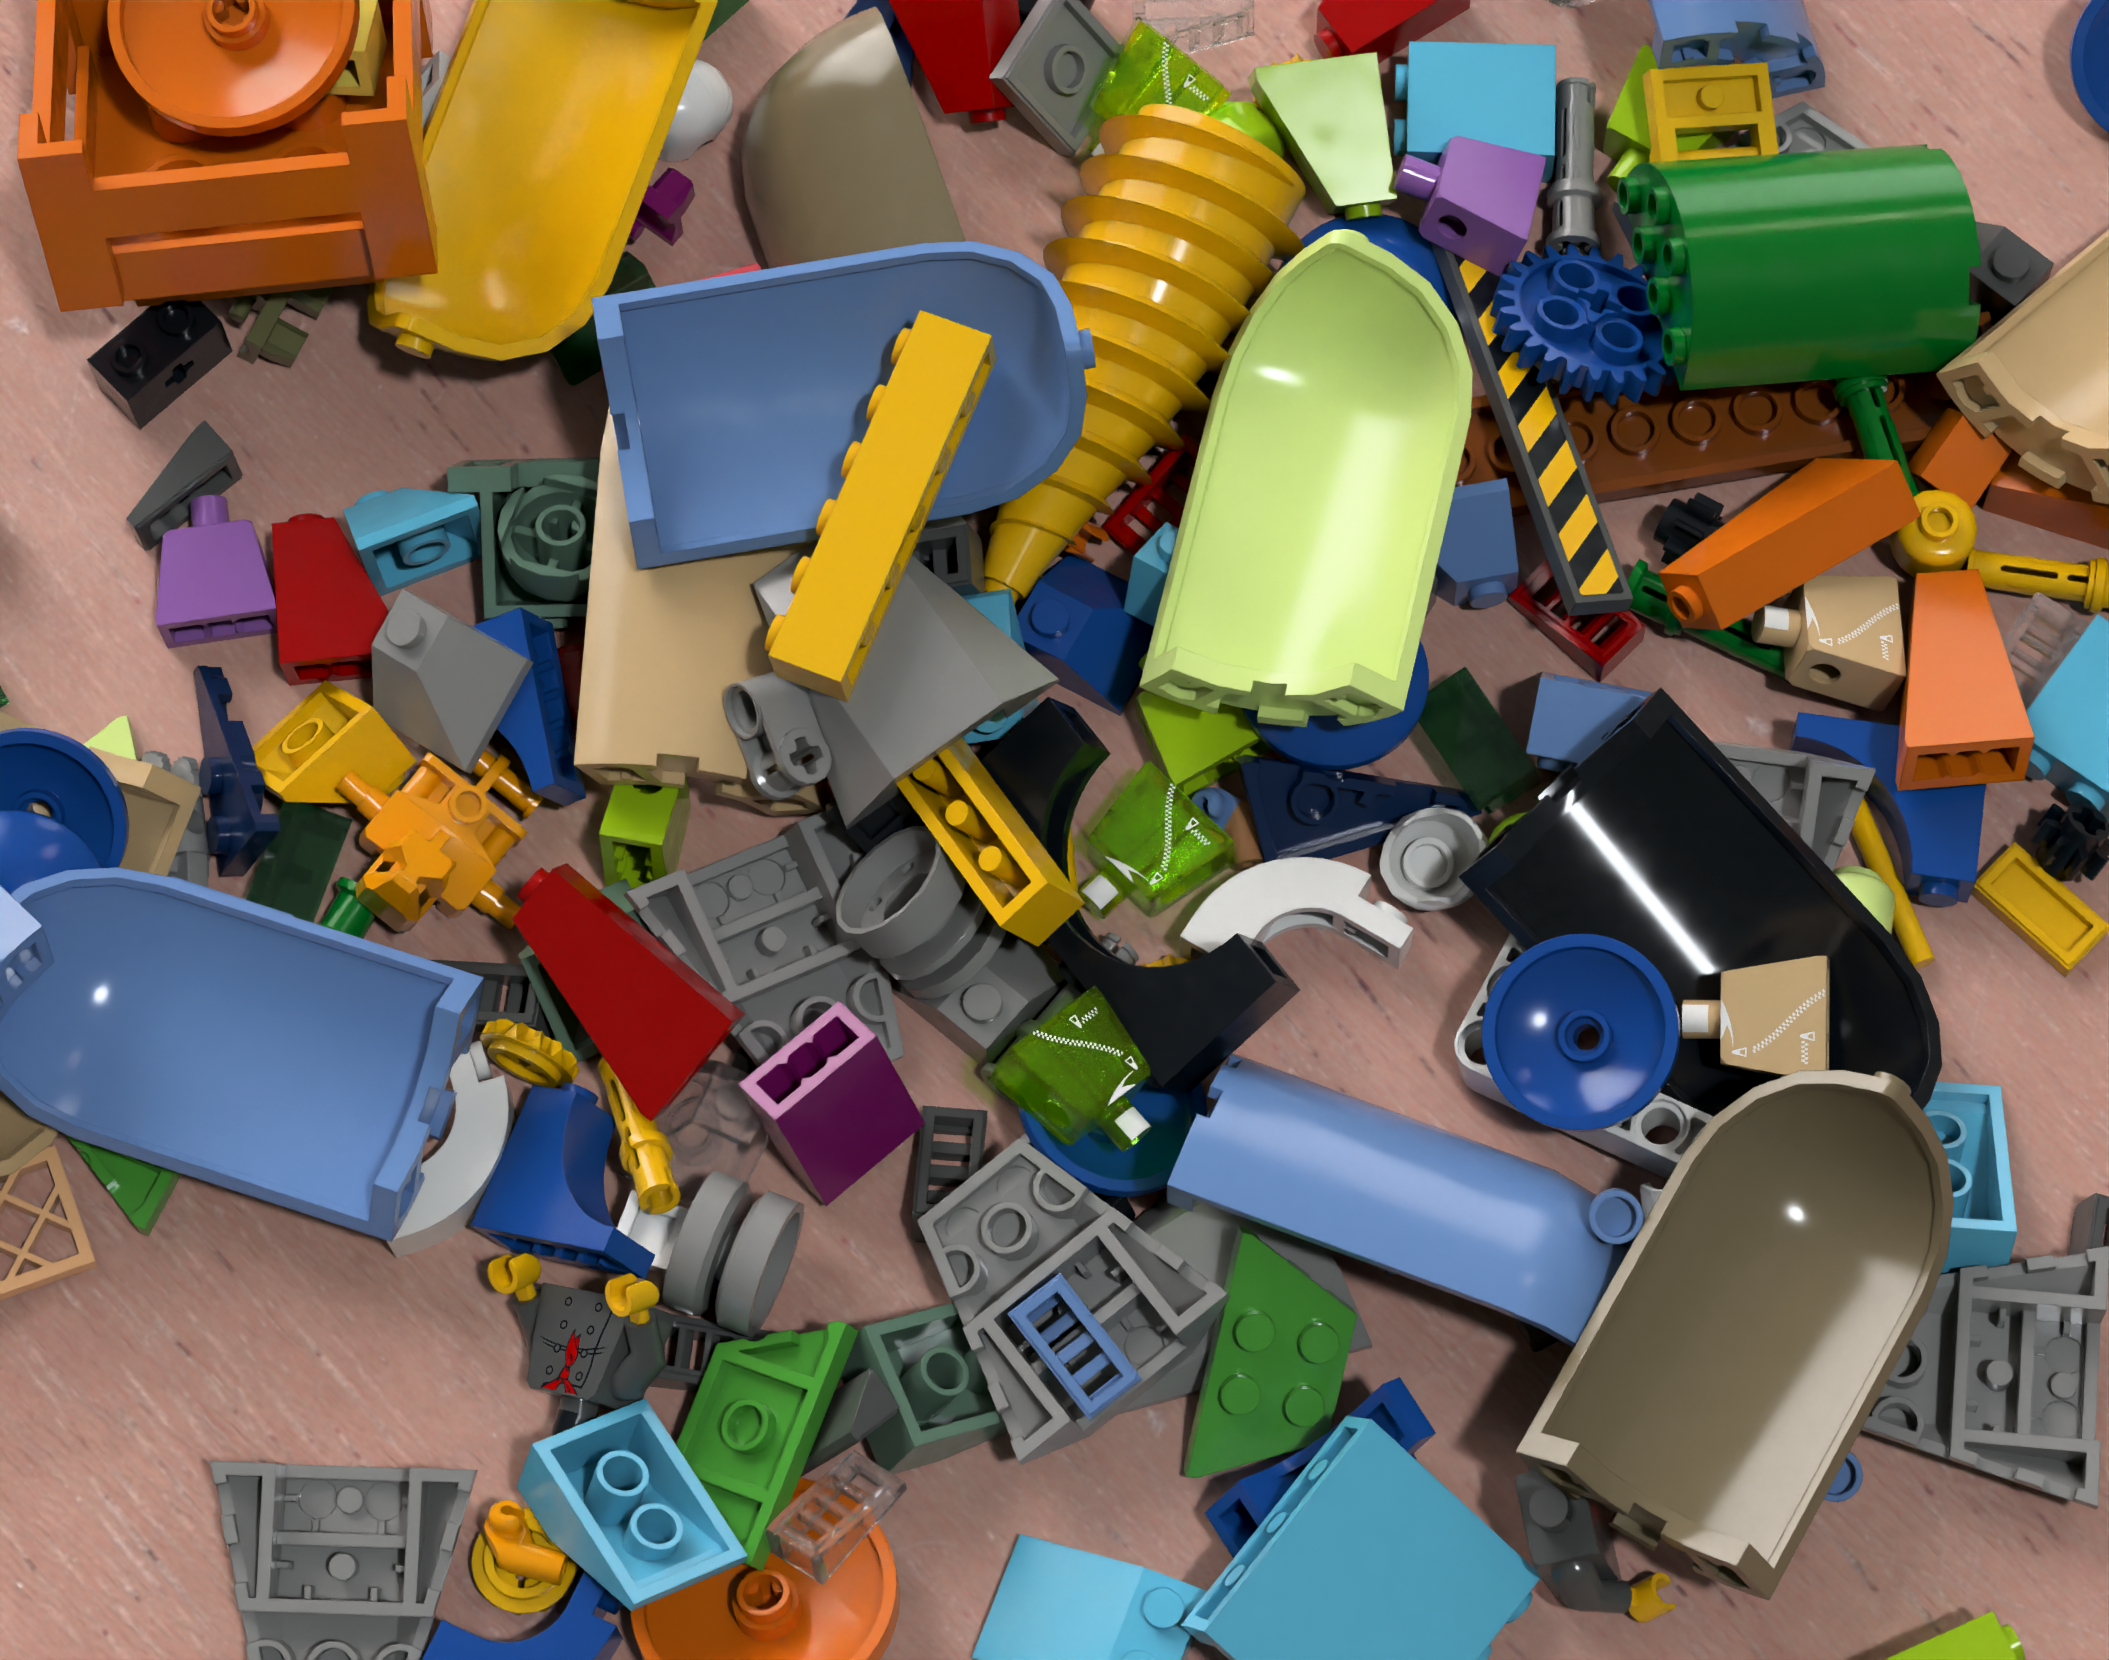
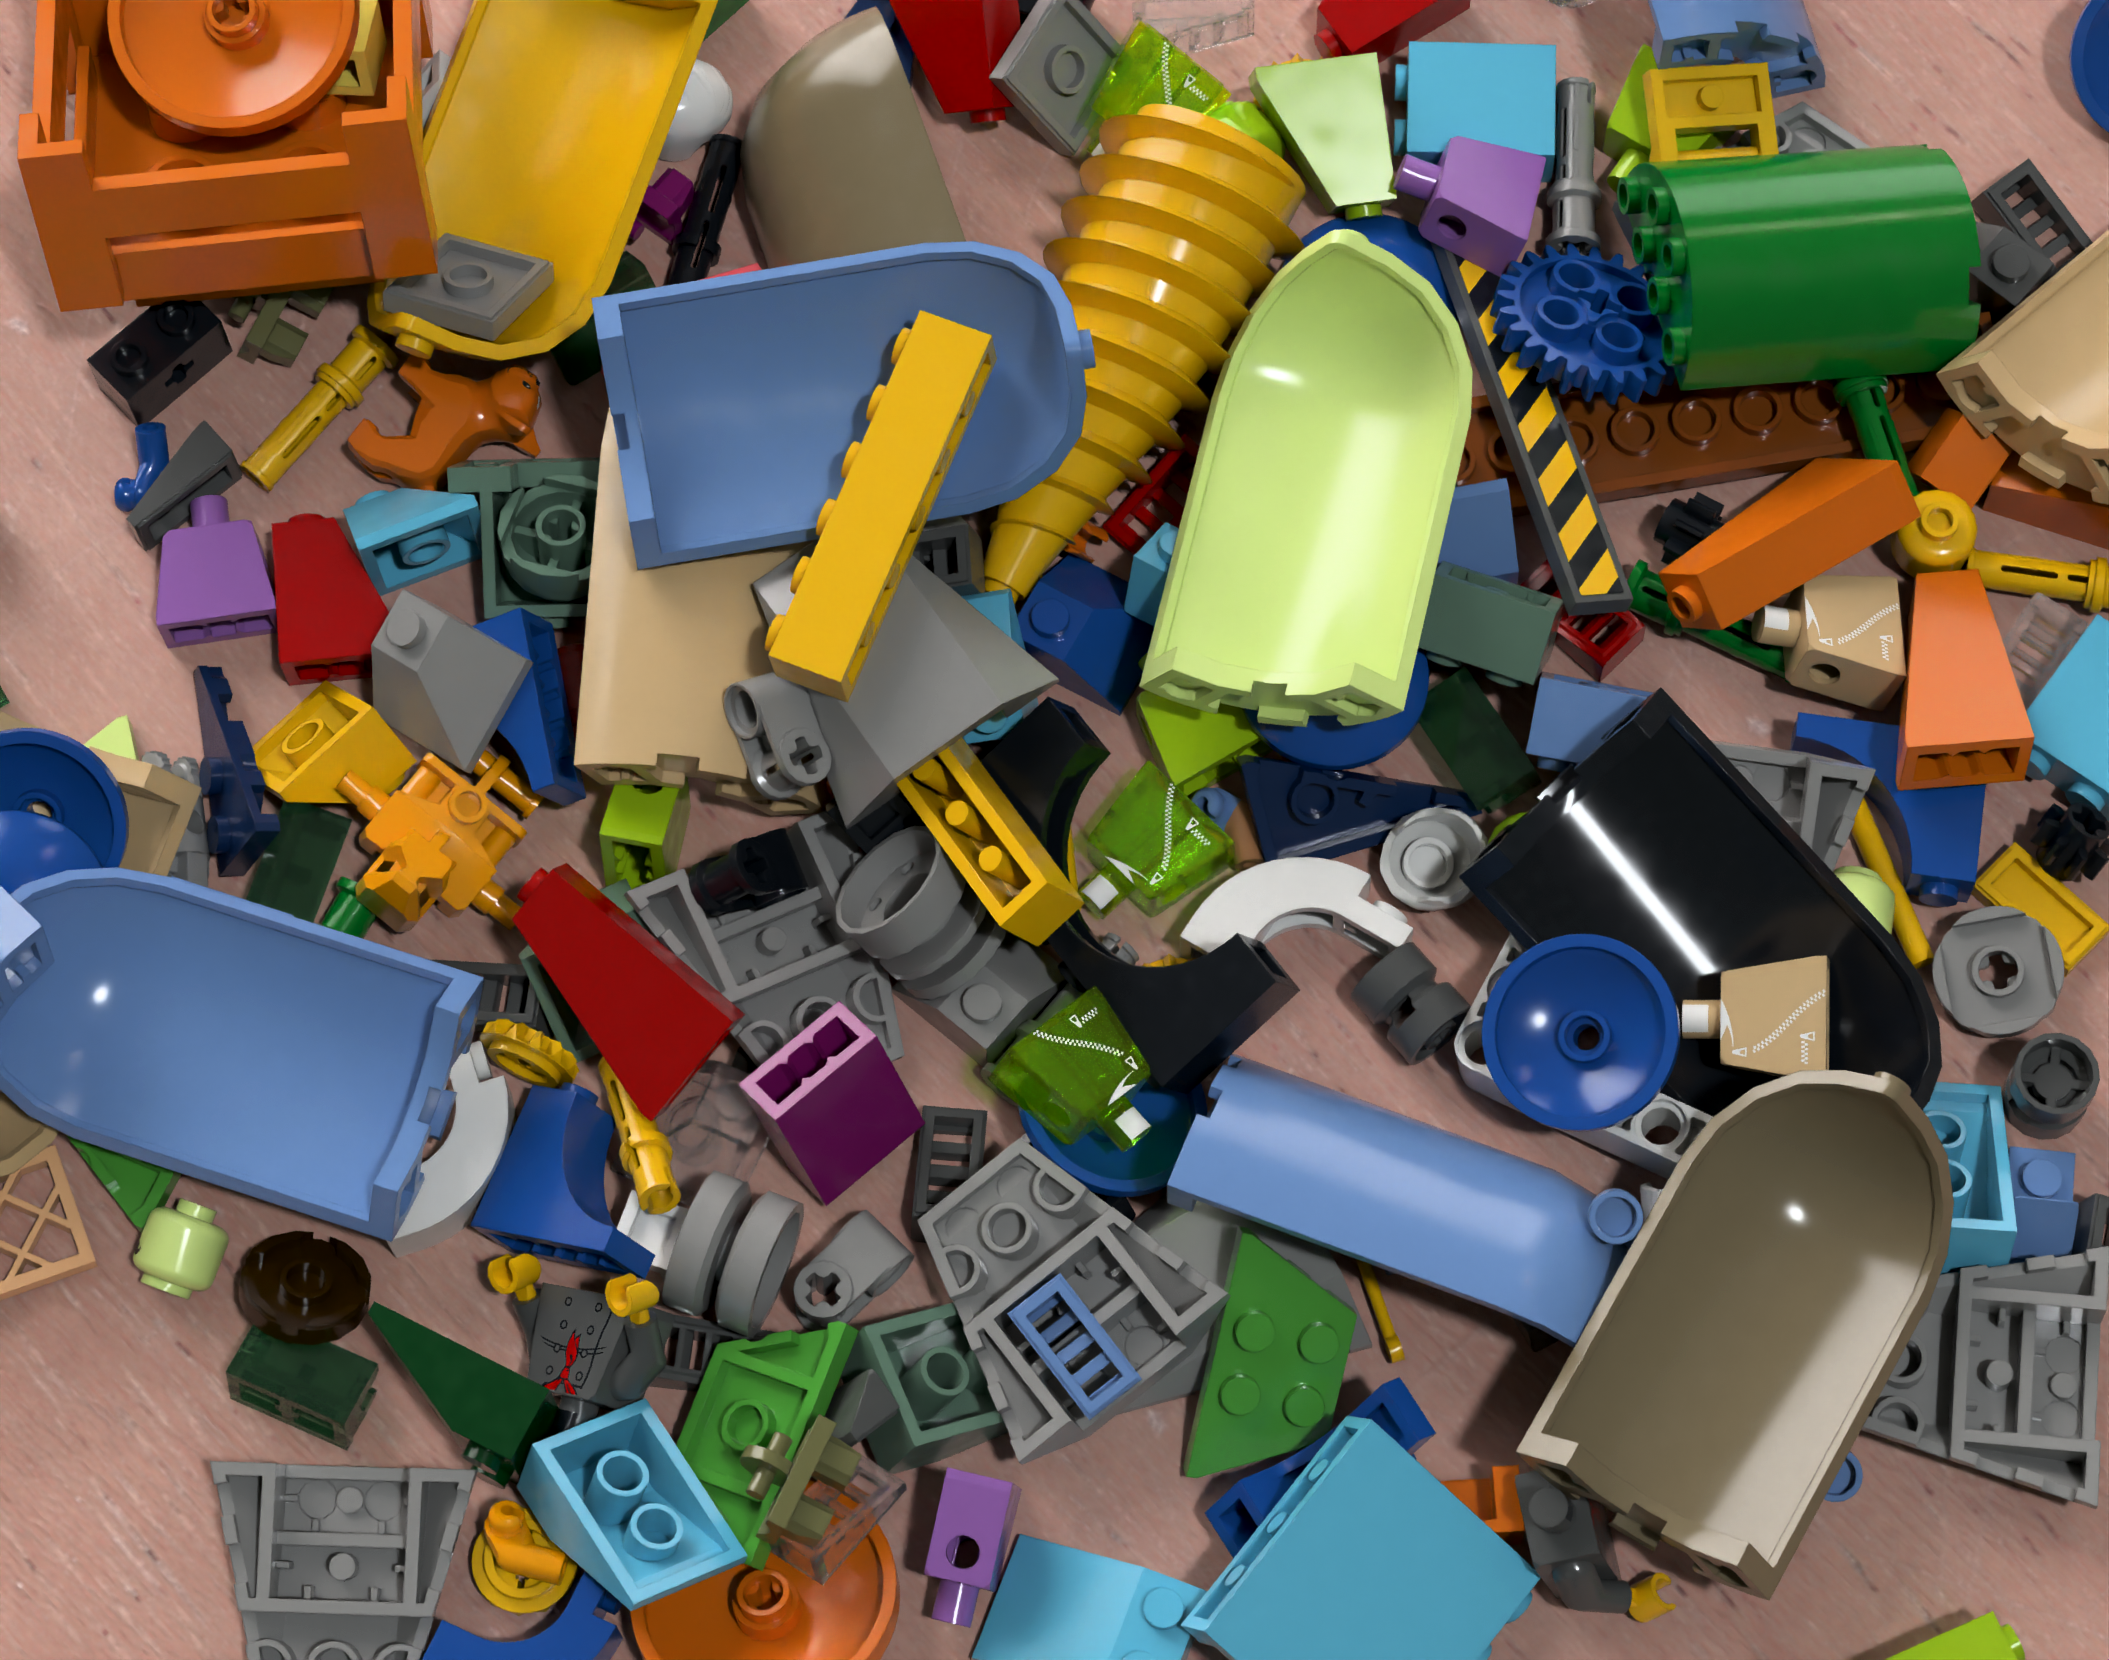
none -> blue arm [114,422,170,512]
none -> yellowish green head [133,1198,229,1300]
none -> clear green hinge [226,1324,379,1451]
none -> yellow pin [239,324,399,492]
none -> dark brown tile [239,1231,371,1345]
none -> orange animal [347,355,542,491]
none -> dark green slope [368,1301,558,1489]
none -> light grey plate [383,233,554,341]
none -> black pin [667,134,742,285]
none -> black piece [689,828,809,916]
none -> olive hips [740,1414,862,1547]
none -> light grey piece [793,1210,914,1332]
none -> medium lavender torso [924,1467,1022,1628]
none -> dark grey wheel [1351,942,1471,1065]
none -> yellow hinge [1356,1259,1405,1364]
none -> sand green slope [1418,561,1564,687]
none -> orange panel [1441,1465,1525,1545]
none -> light grey plate [1932,906,2064,1038]
none -> dark grey slope [1971,158,2093,280]
none -> dark grey wheel [2002,1033,2100,1140]
none -> medium blue slope [2008,1146,2079,1264]

